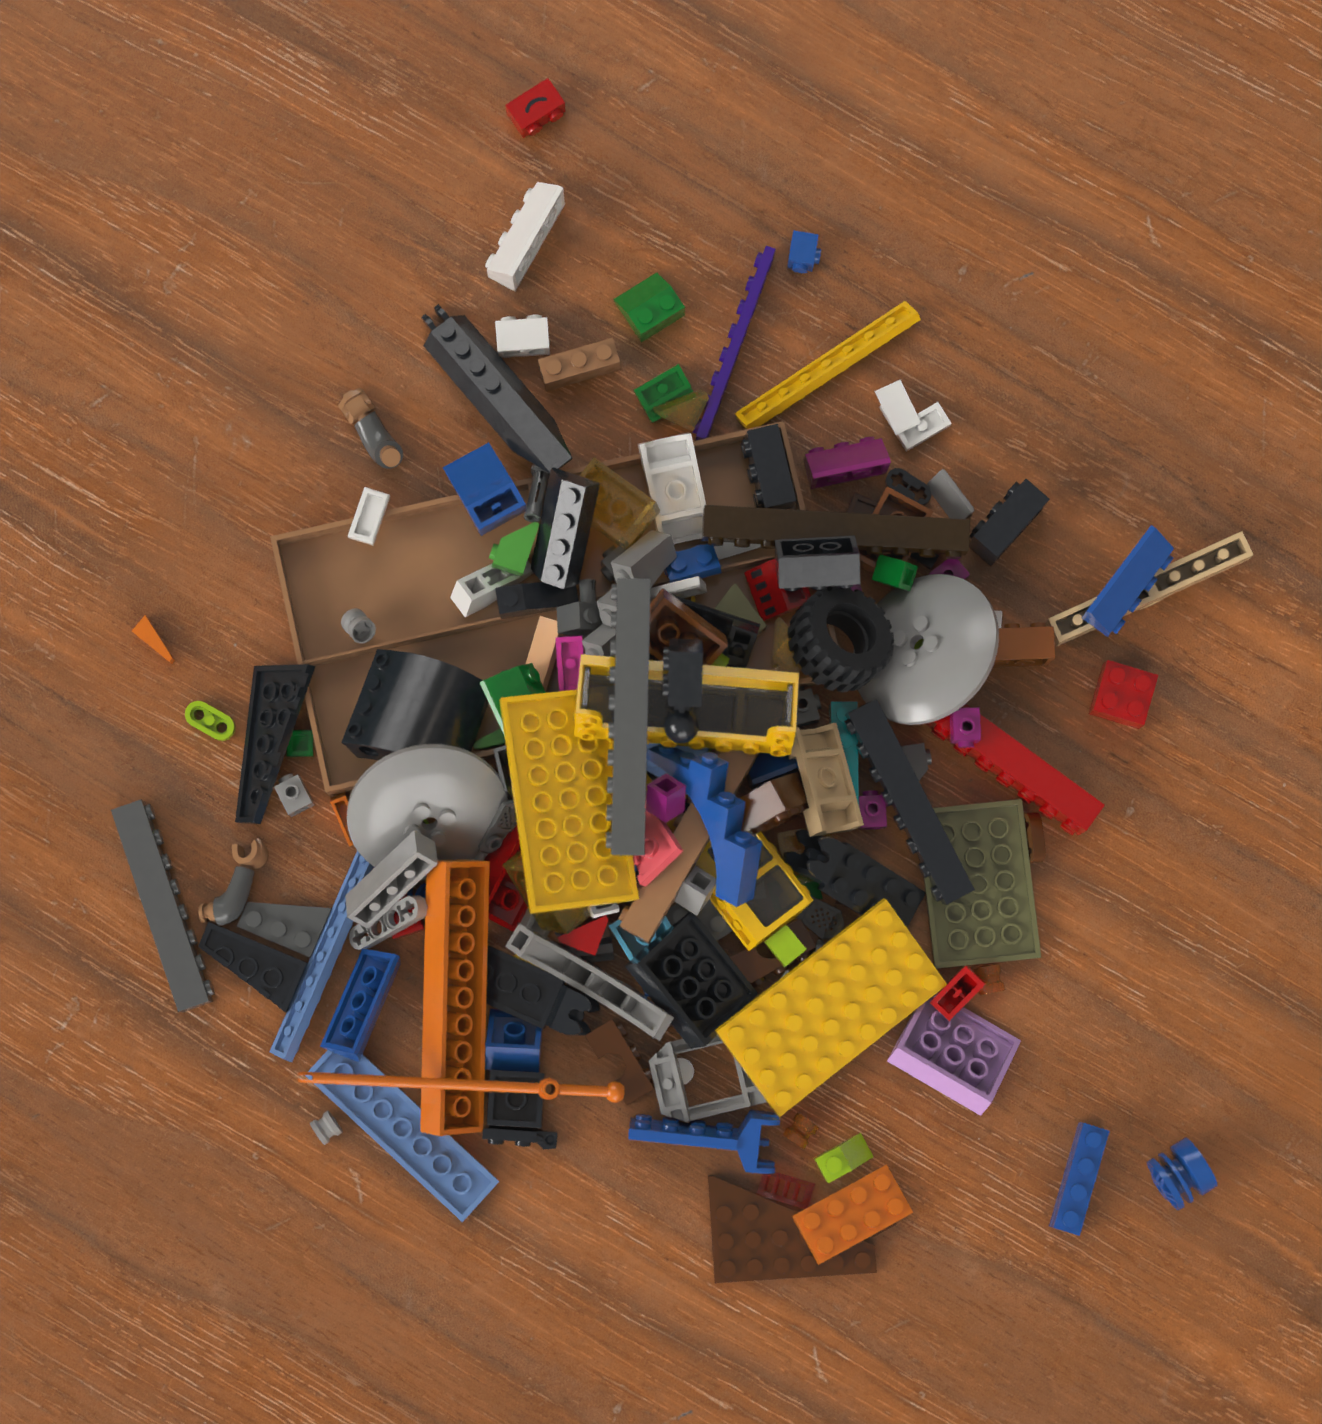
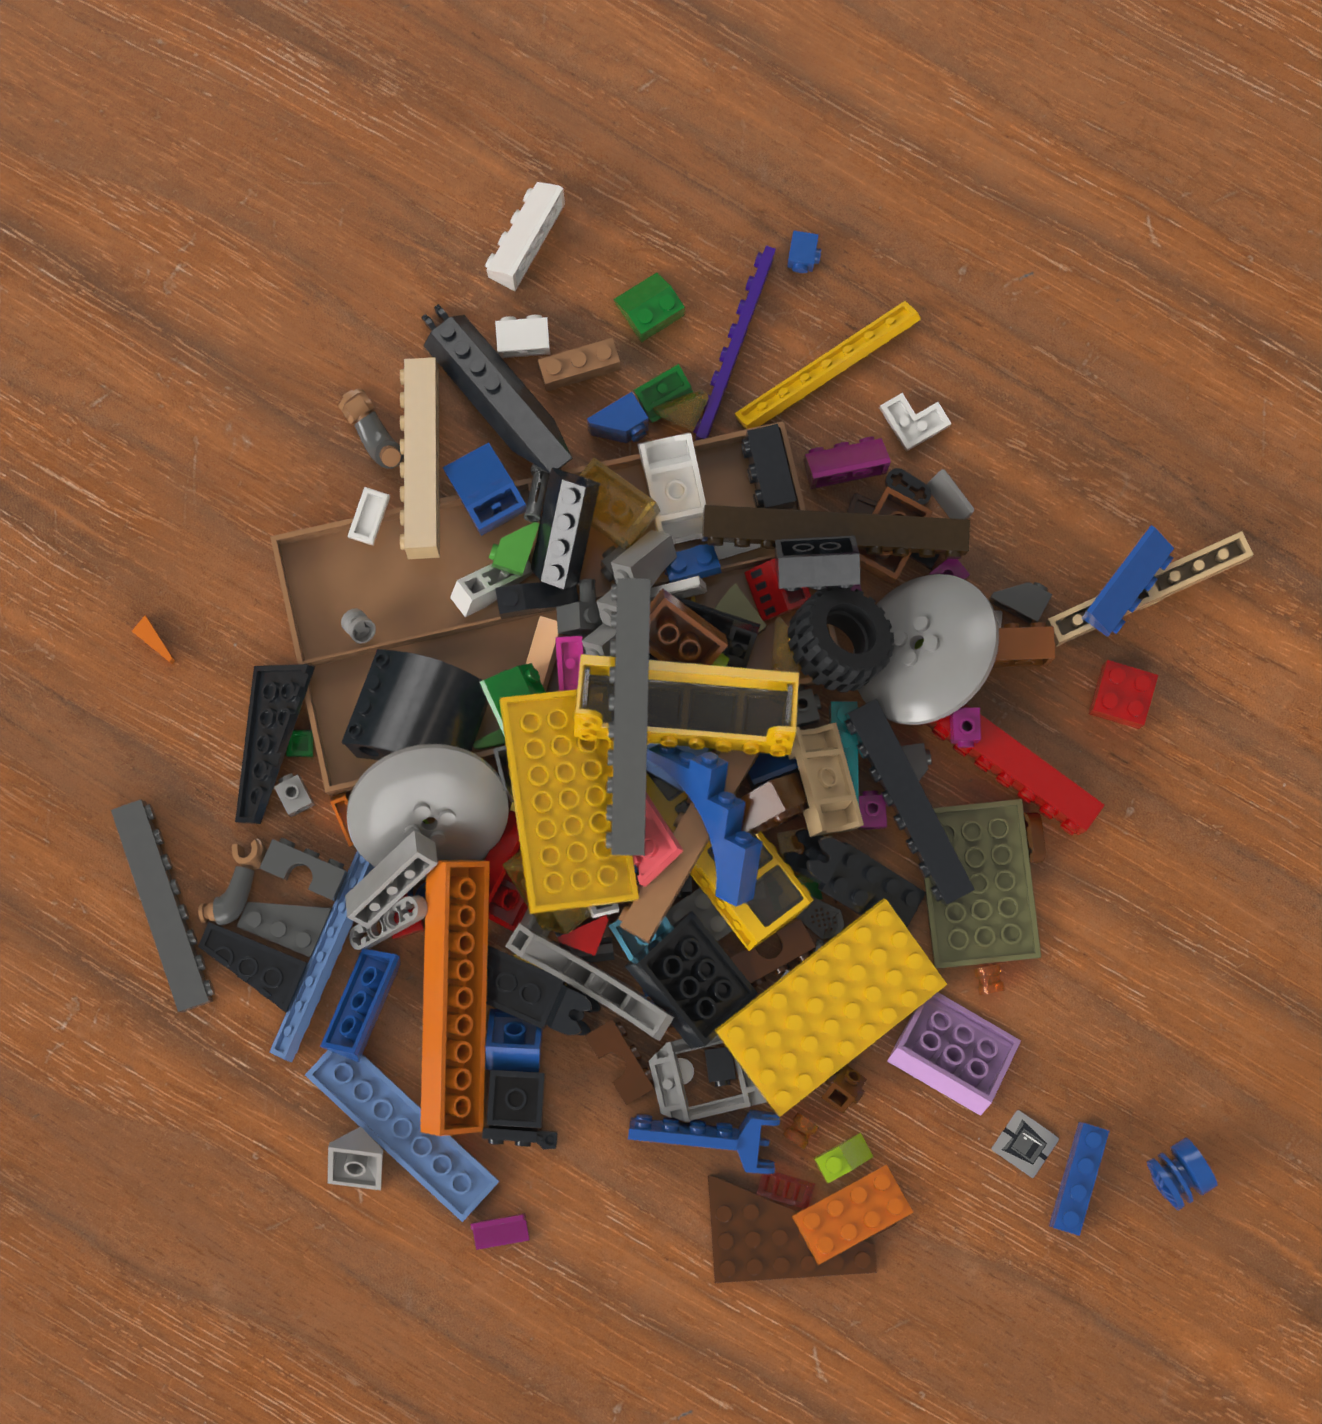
lime plate [185,701,236,741] -> none
orange bar [297,1071,624,1103] -> none
light grey wheel [310,1111,343,1145] -> none
dark grey piece [474,799,517,861] -> none
red brick [505,78,566,138] -> none
magenta brick [646,773,686,823] -> none
black brick [663,638,703,743] -> none
light grey brick [674,866,716,915] -> none
lime panel [764,925,807,968] -> none
green panel [872,555,918,592] -> none
white sticker [875,380,921,435] -> none
red slope [930,965,986,1021] -> none
black brick [969,479,1050,566] -> none
none -> dark grey arch [260,837,347,901]
none -> light grey slope [327,1127,383,1190]
none -> tan brick [400,357,440,559]
none -> magenta panel [470,1213,530,1250]
none -> blue slope [587,392,649,443]
none -> black brick [704,1047,736,1087]
none -> reddish brown brick [821,1064,867,1113]
none -> dark grey slope [989,582,1052,624]
none -> sticker [991,1110,1059,1178]

